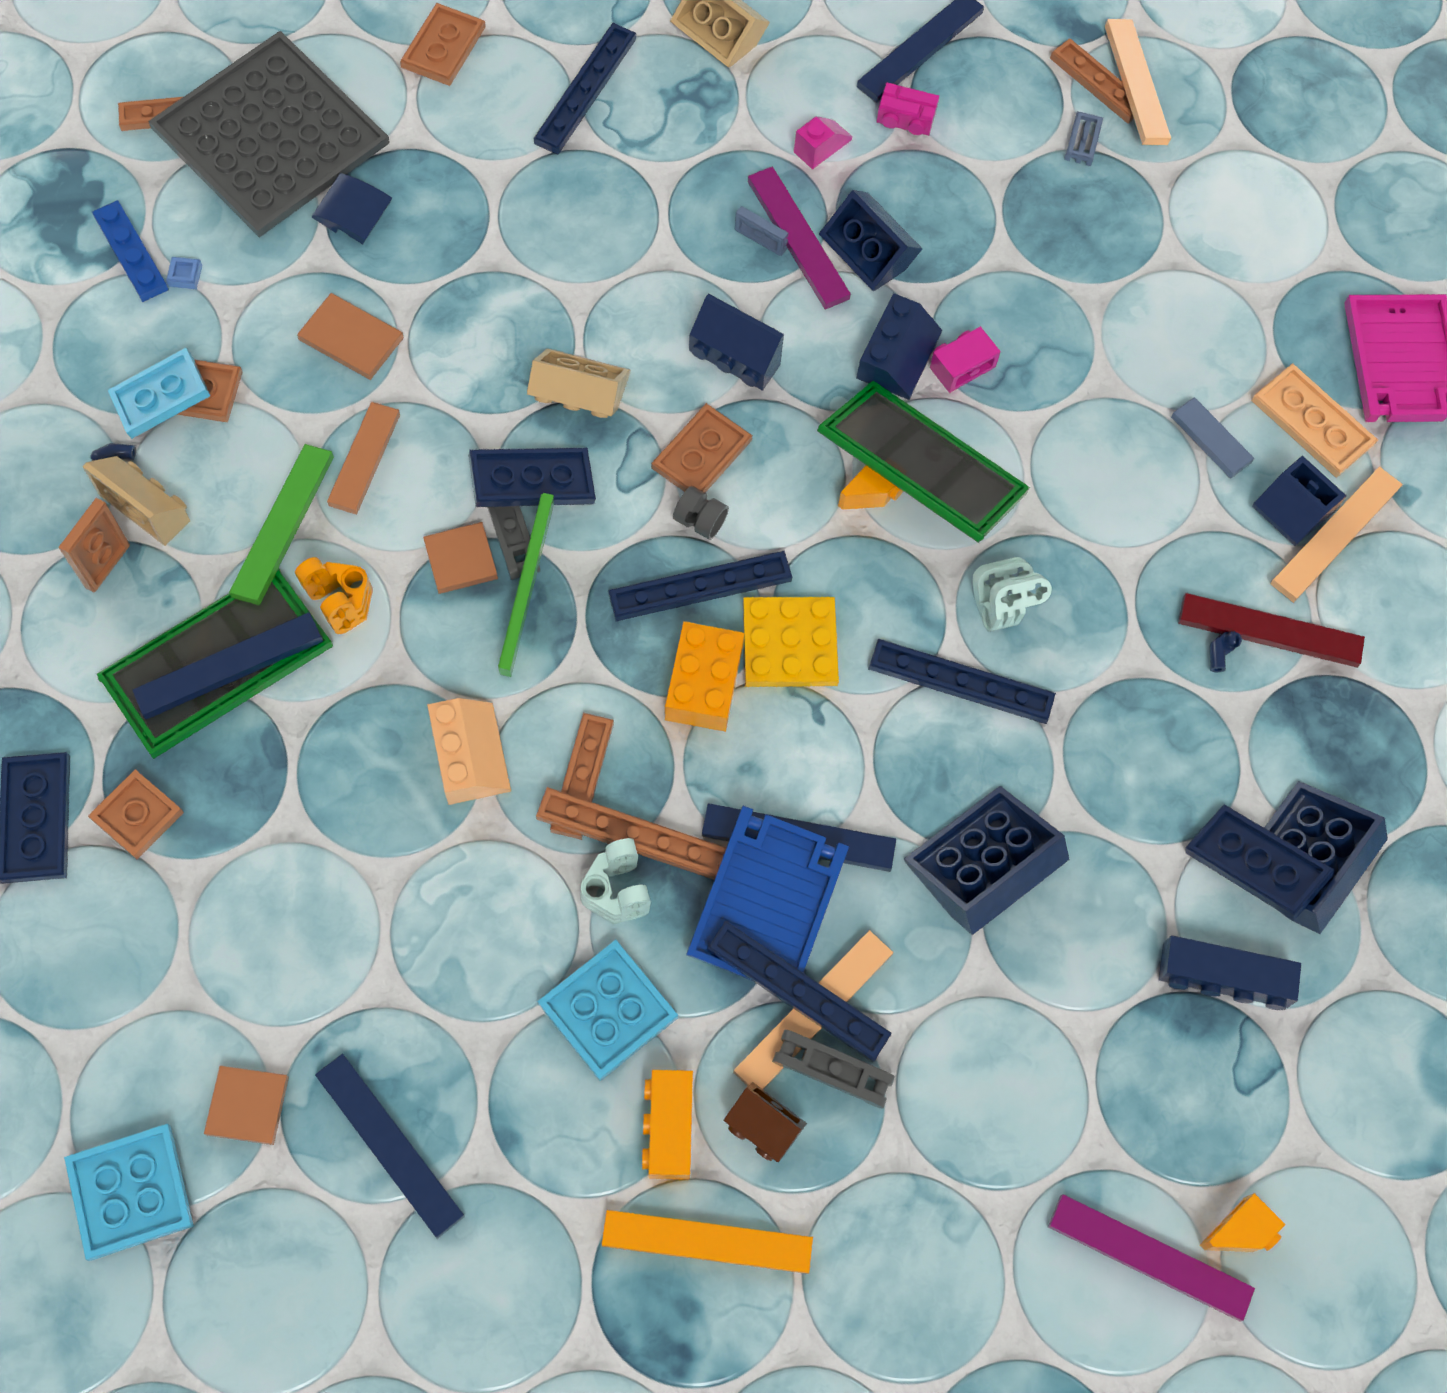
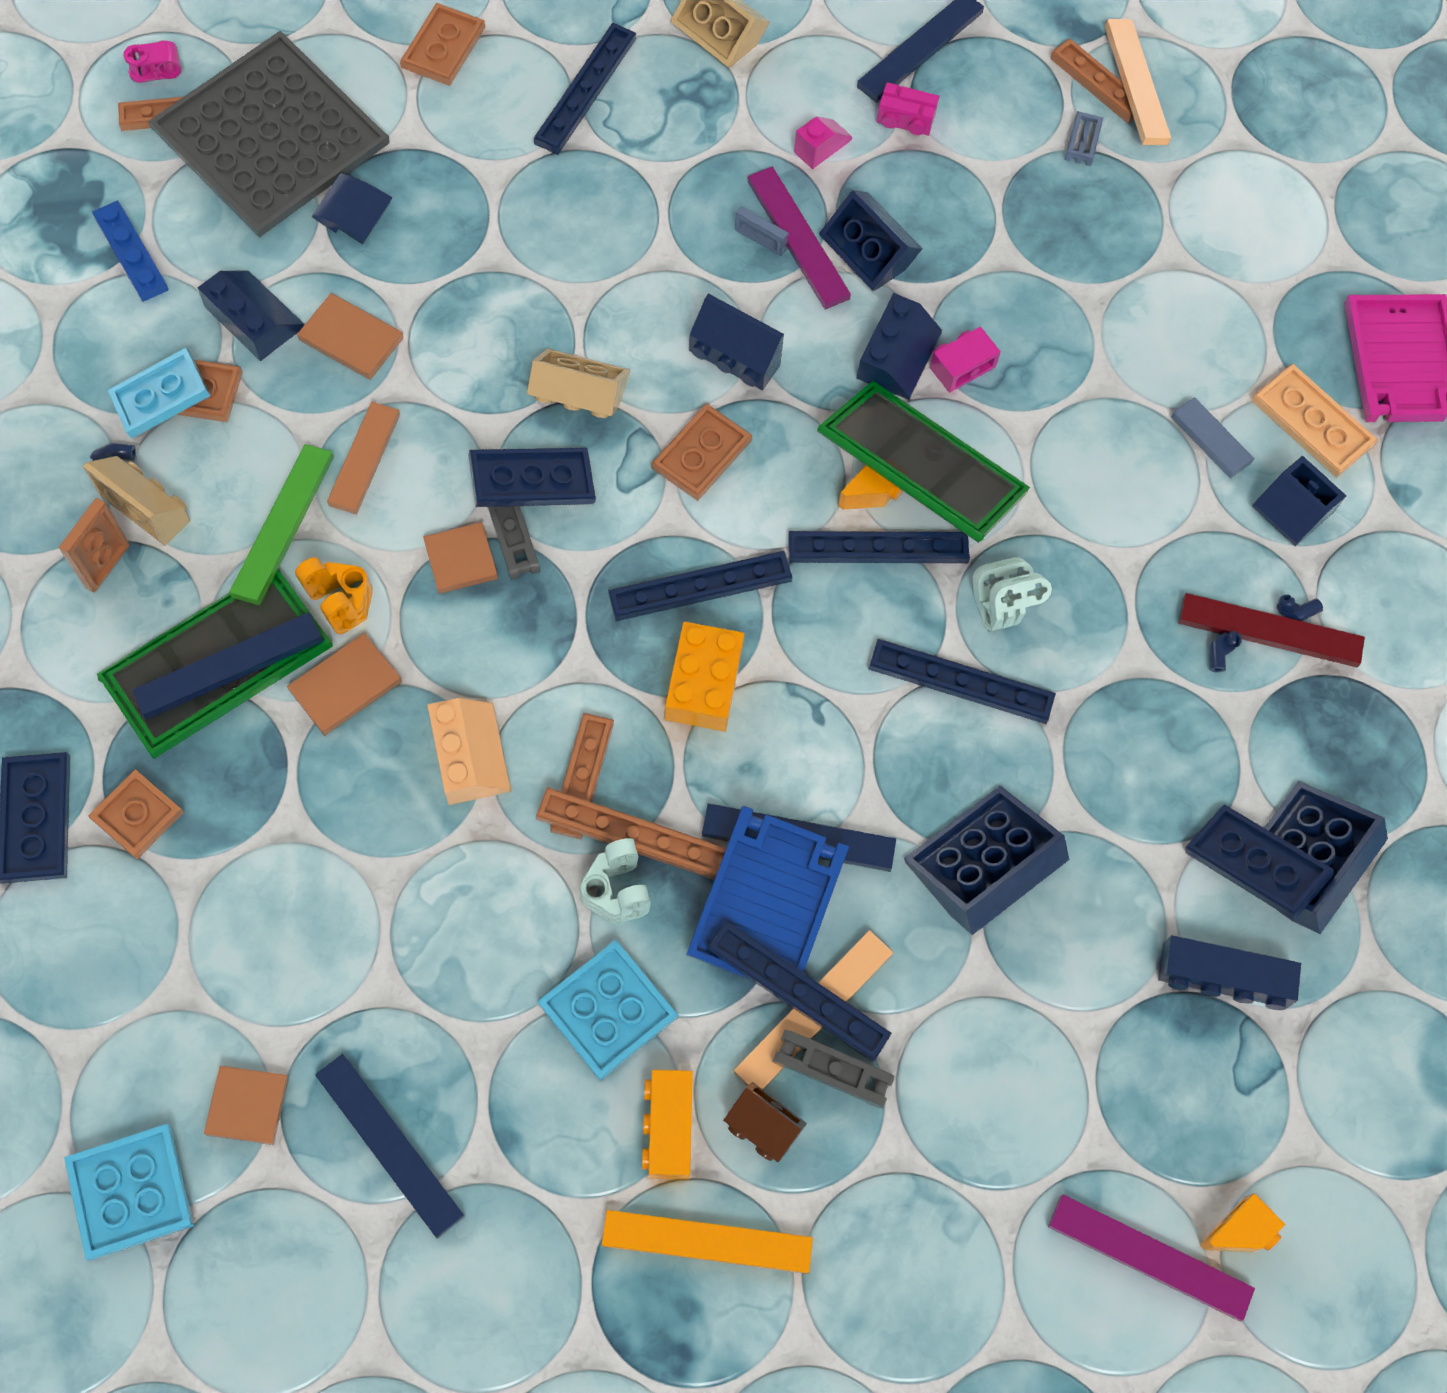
medium blue tile [166,257,202,289] -> none
bright green tile [498,493,554,677] -> none
dark grey wheel [673,486,729,540] -> none
yellow plate [743,597,839,687] -> none
light nougat tile [1270,466,1403,603] -> none
none -> dark pink piece [123,40,181,83]
none -> dark blue slope [197,271,305,361]
none -> nougat tile [287,633,402,736]
none -> dark blue tile [788,531,970,564]
none -> dark blue arm [1277,595,1323,621]

